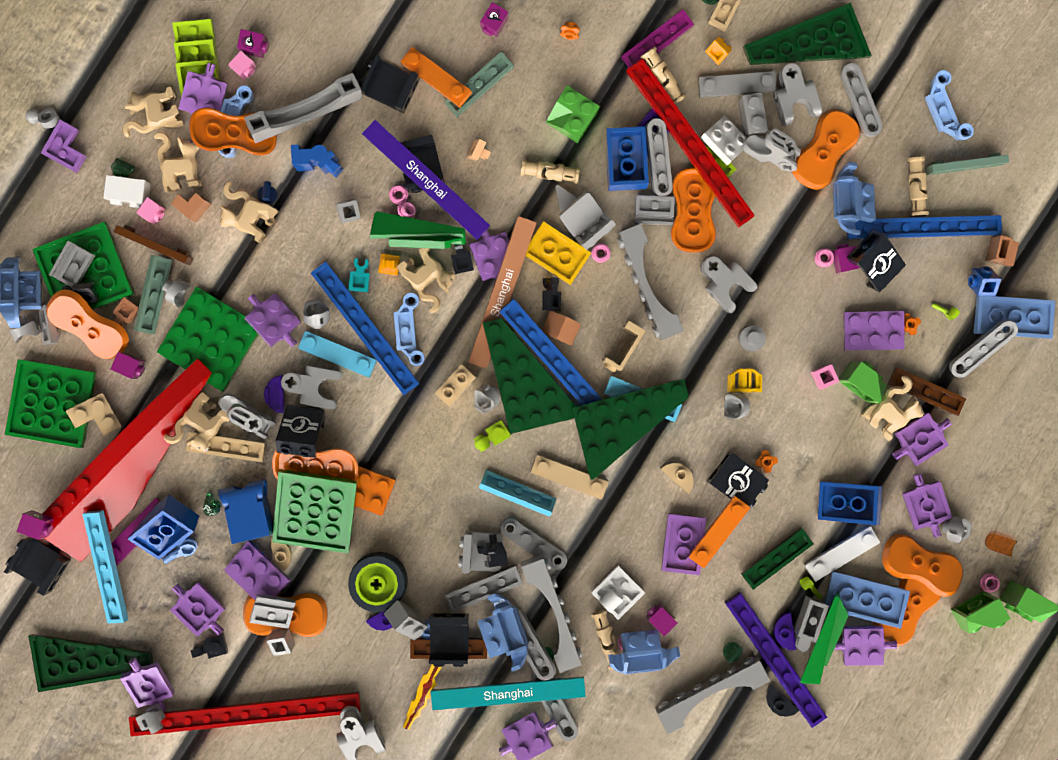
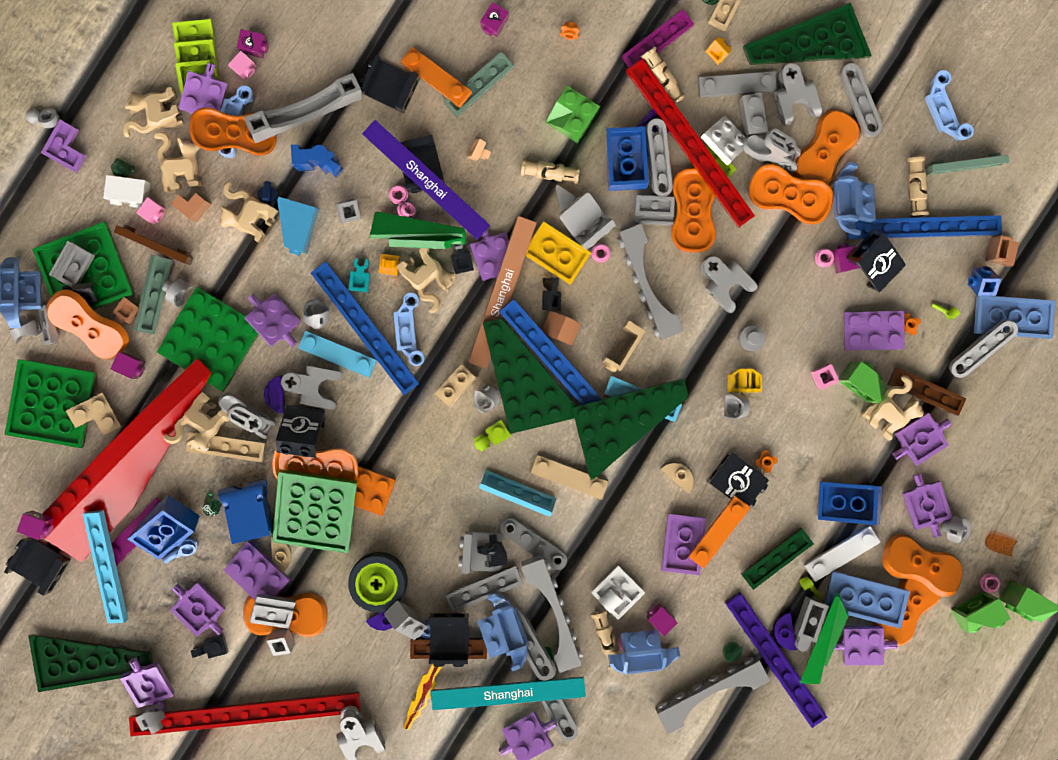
black plate [766,684,799,717] -> none
none -> dark azure slope [277,197,319,256]
none -> orange plate [749,164,834,224]

